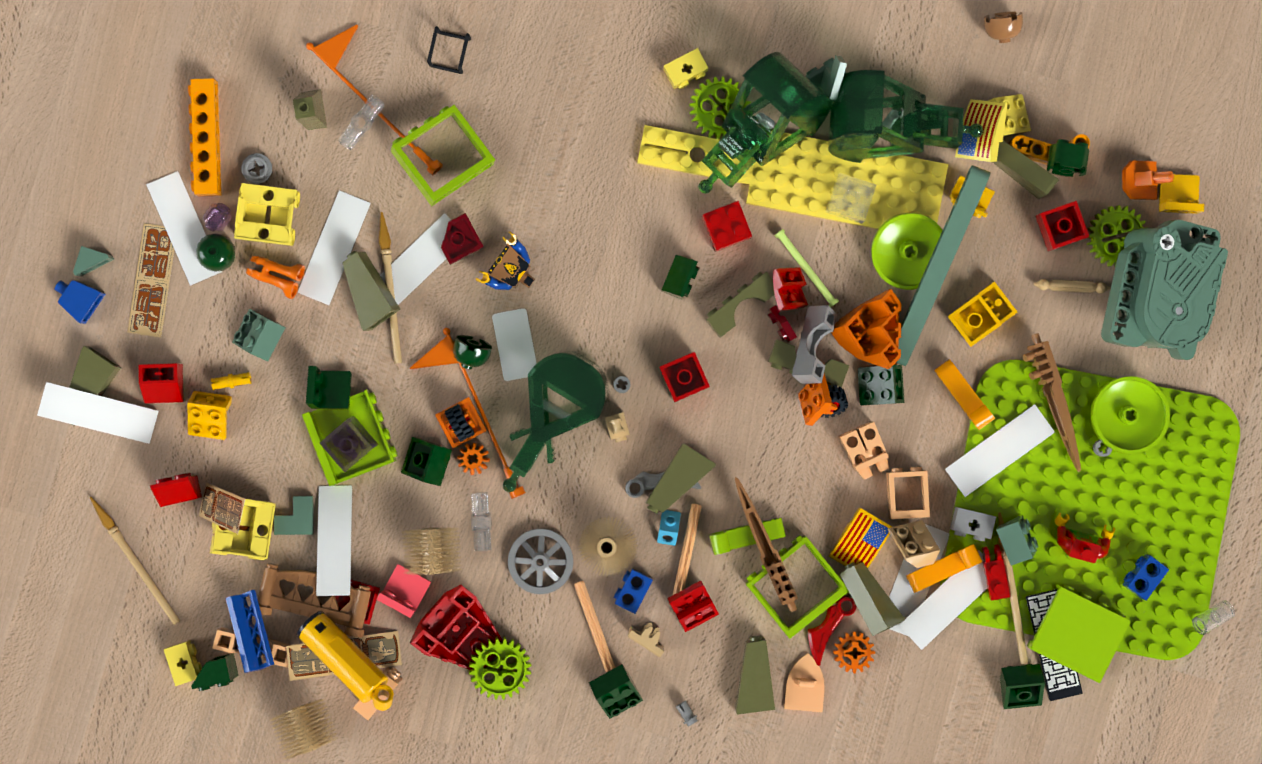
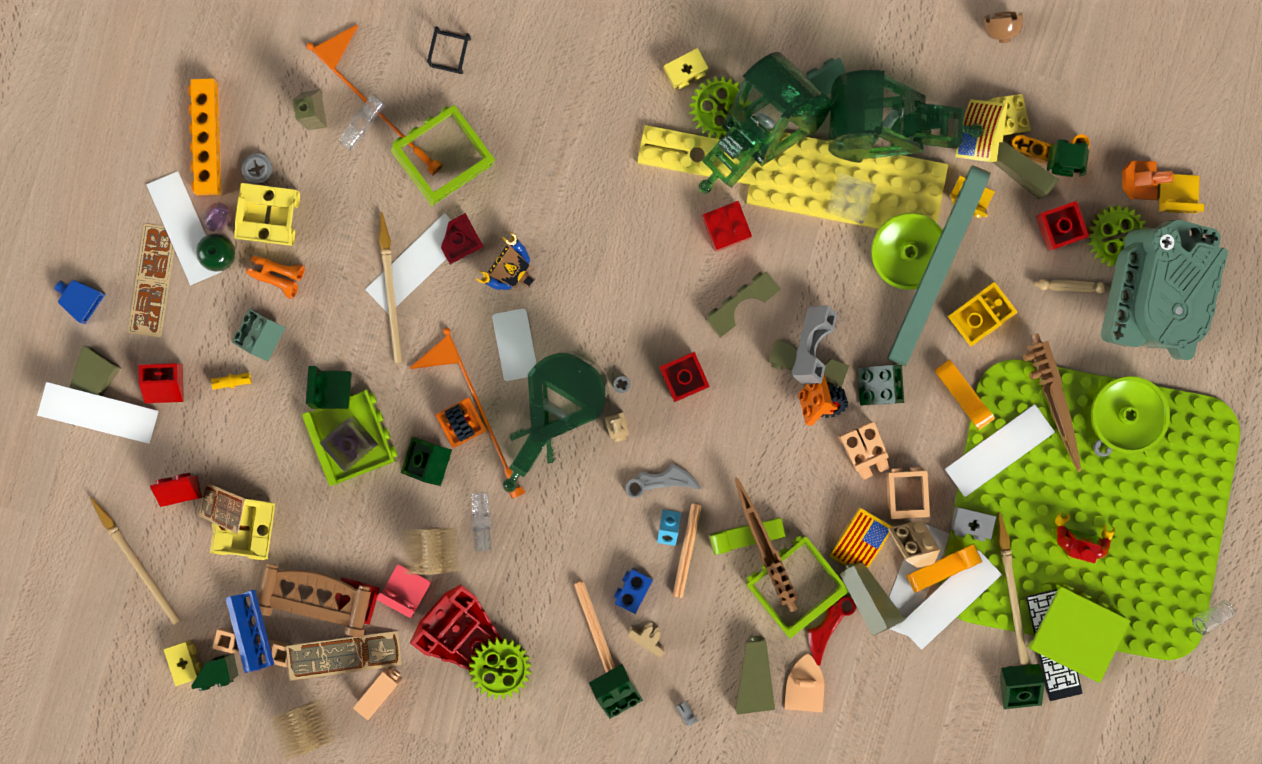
sand green slope [73,246,114,277] -> none
yellow bracket [187,391,232,440] -> none
sand green tile [274,496,314,535] -> none
yellow piece [296,611,394,711] -> none
white sticker [297,190,371,305] -> none
white sticker [316,485,352,596] -> none
olive slope [342,251,400,331] -> none
dark green cylinder [453,335,492,369] -> none
orange gear [457,442,490,475] -> none
light grey wheel [508,529,573,594] -> none
tan piece [578,516,638,577] -> none
olive slope [645,443,716,514] -> none
dark green slope [661,255,700,300] -> none
red slope [667,581,719,632] -> none
dark red plate [767,305,797,342] -> none
red slope [773,267,808,310] -> none
yellowish green bar [774,229,839,308] -> none
sand green tile [820,55,847,100] -> none
orange brick [831,289,901,369] -> none
orange gear [833,631,875,674] -> none
red hinge [982,544,1010,601] -> none
sand green slope [996,515,1038,566] -> none
blue brick [1123,554,1169,601] -> none

